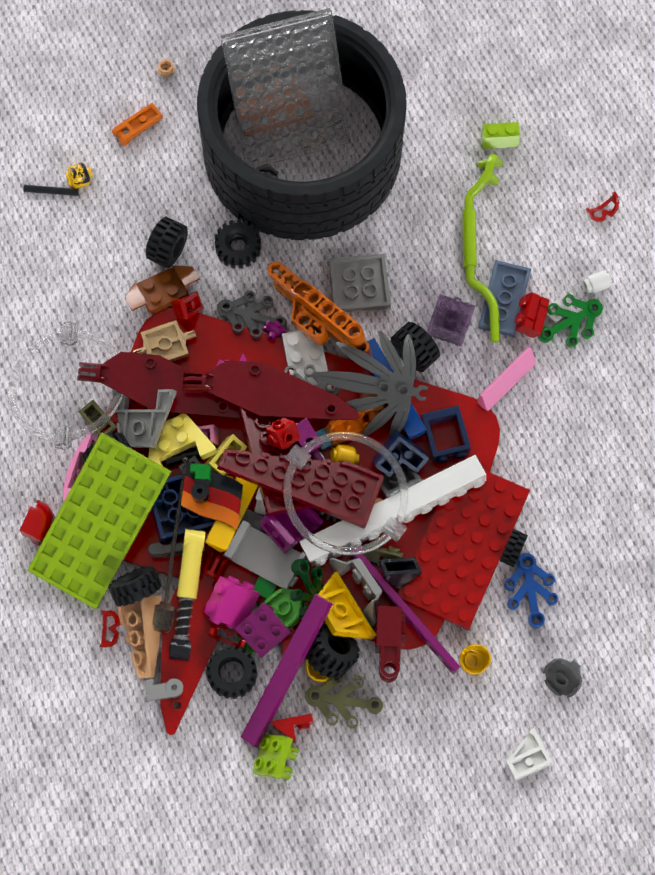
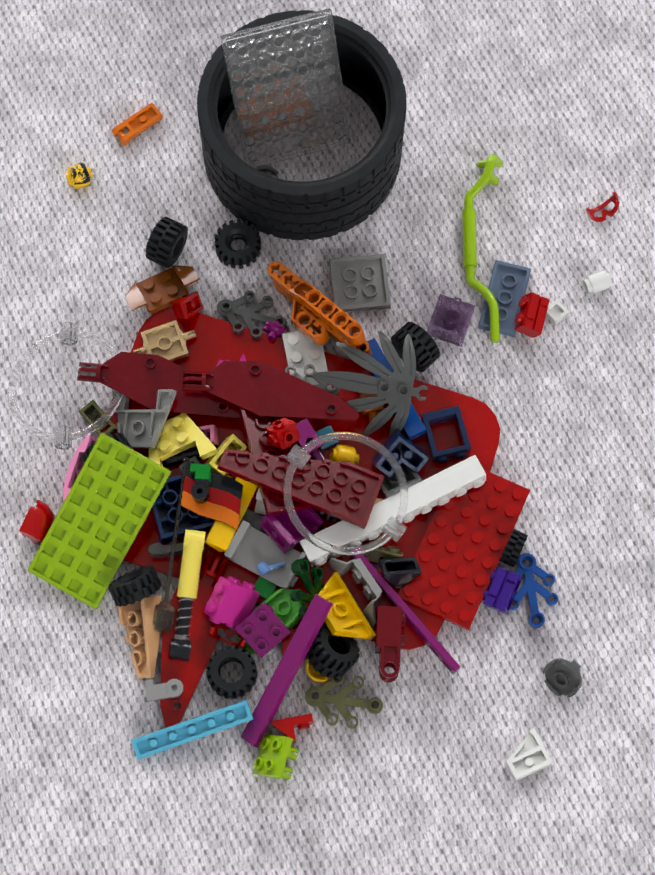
black bar [23,185,79,196] -> none
red helmet [100,610,121,648] -> none
light nougat plate [157,60,175,77] -> none
orange hinge [325,411,369,446] -> none
yellow hair [459,644,491,675] -> none
bright pink slope [477,347,536,411] -> none
lime brick [481,122,520,149] -> none
green plant [538,294,603,348] -> none
none -> medium azure plate [131,700,254,760]
none -> medium blue hand [256,561,285,575]
none -> dark purple brick [482,567,522,615]

